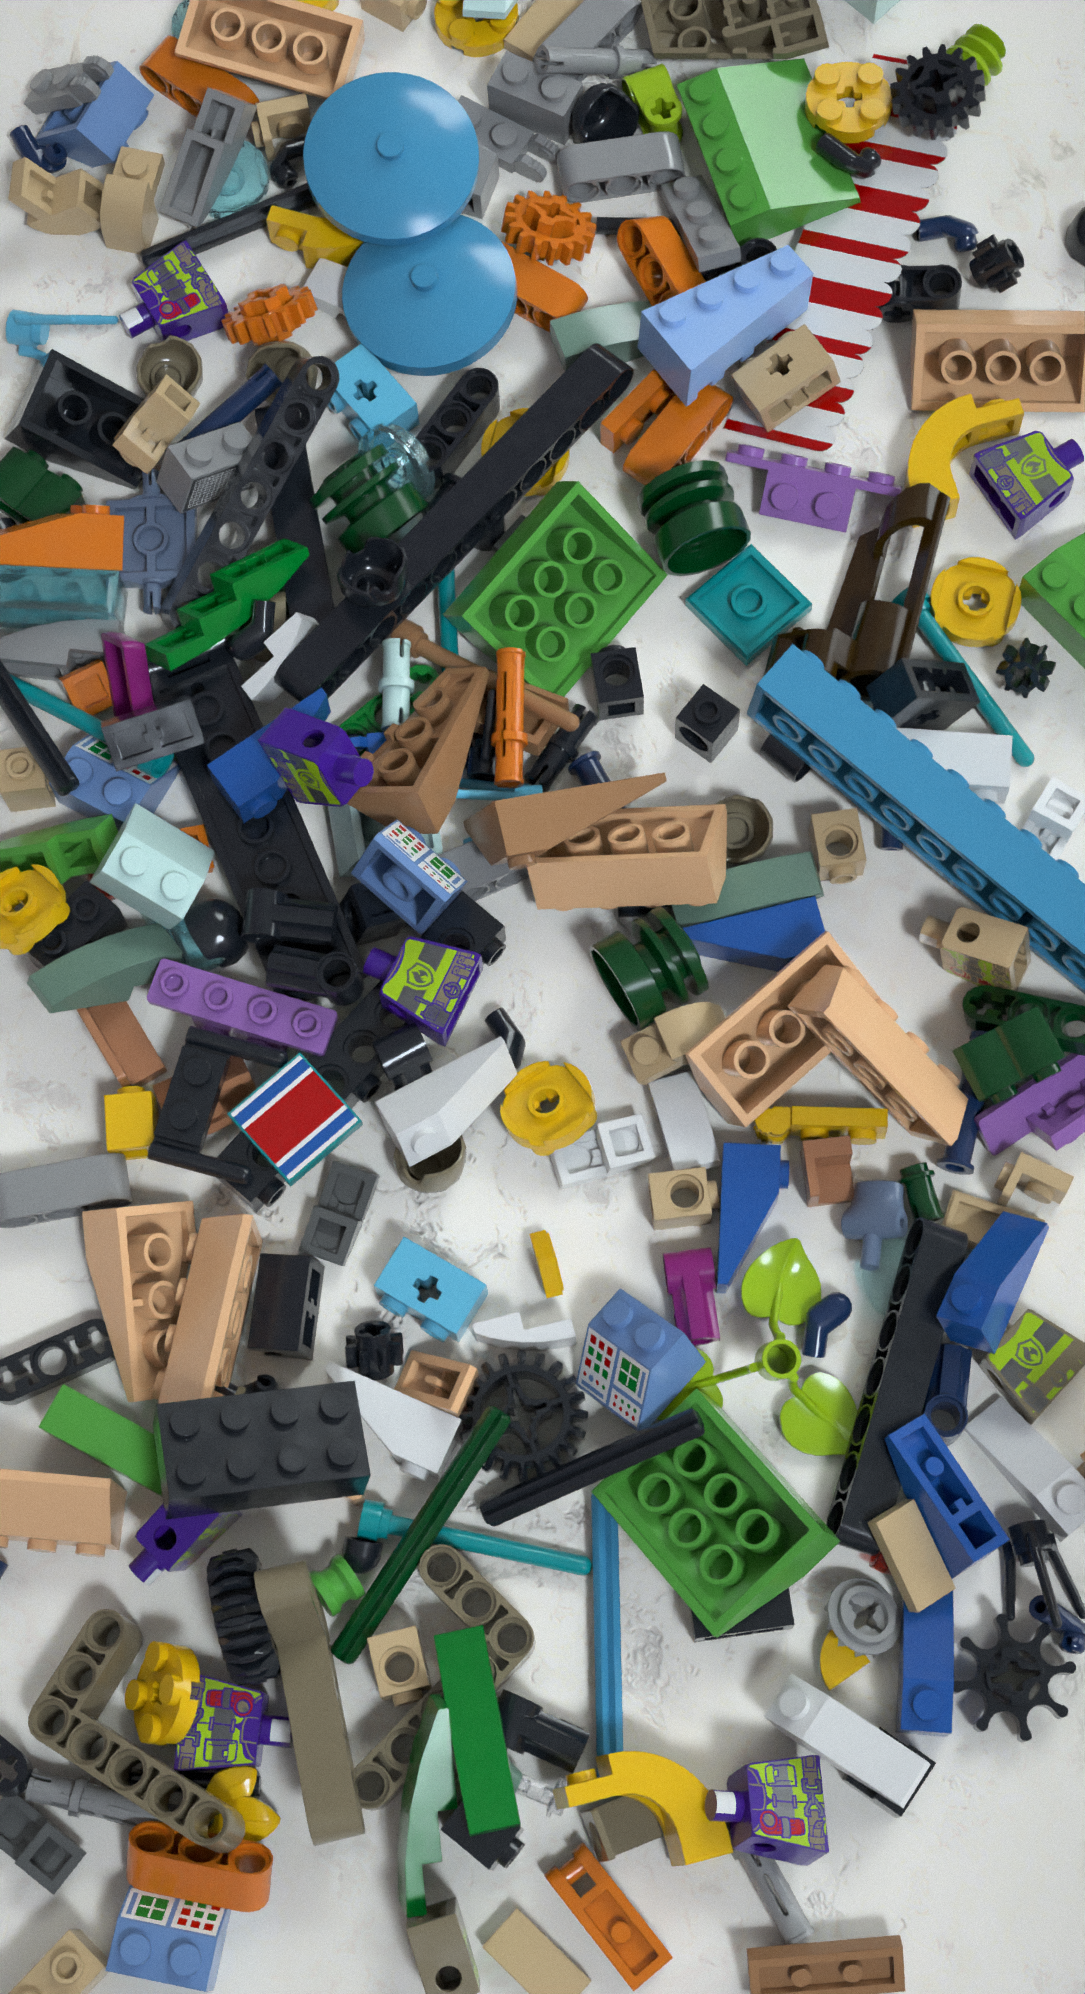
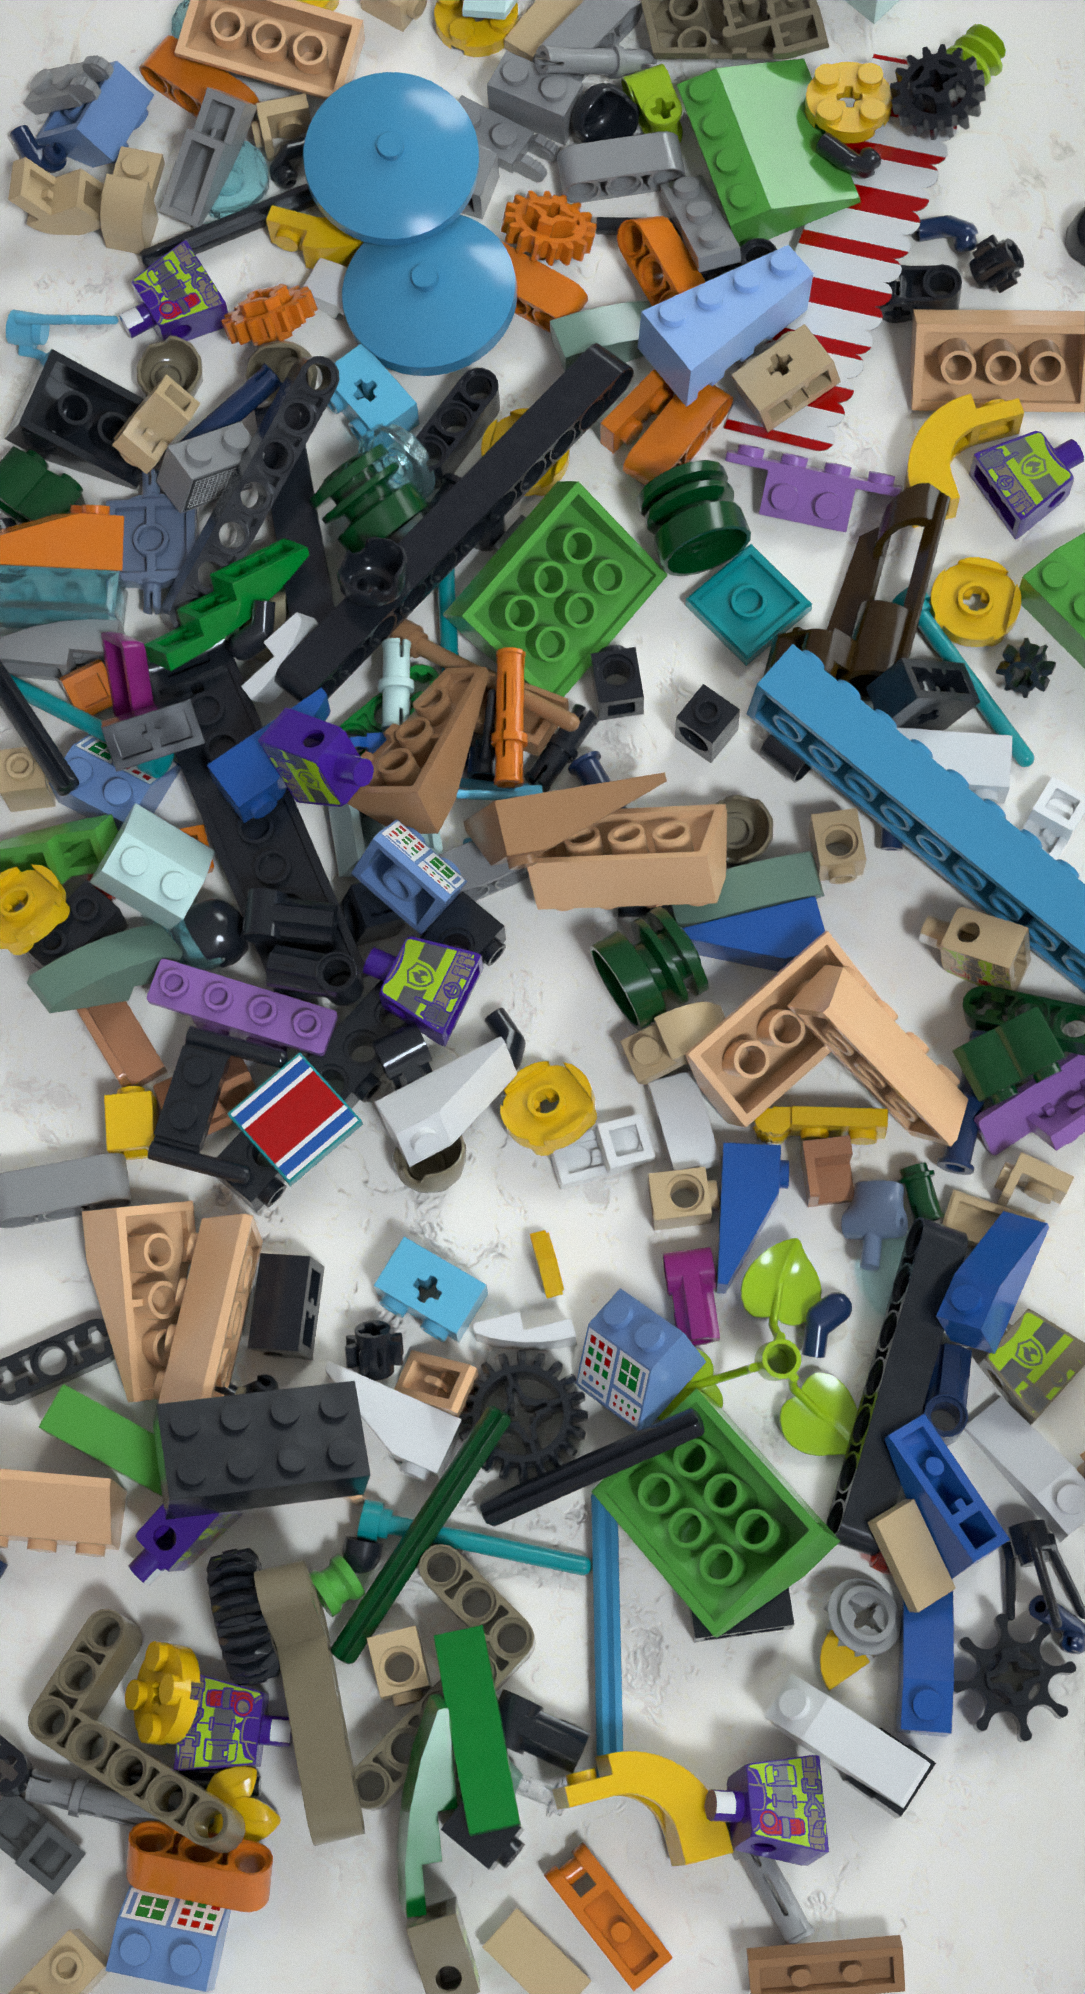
dark grey slope [298,1160,380,1266] -> none
dark tan bracket [581,1796,662,1862] -> none

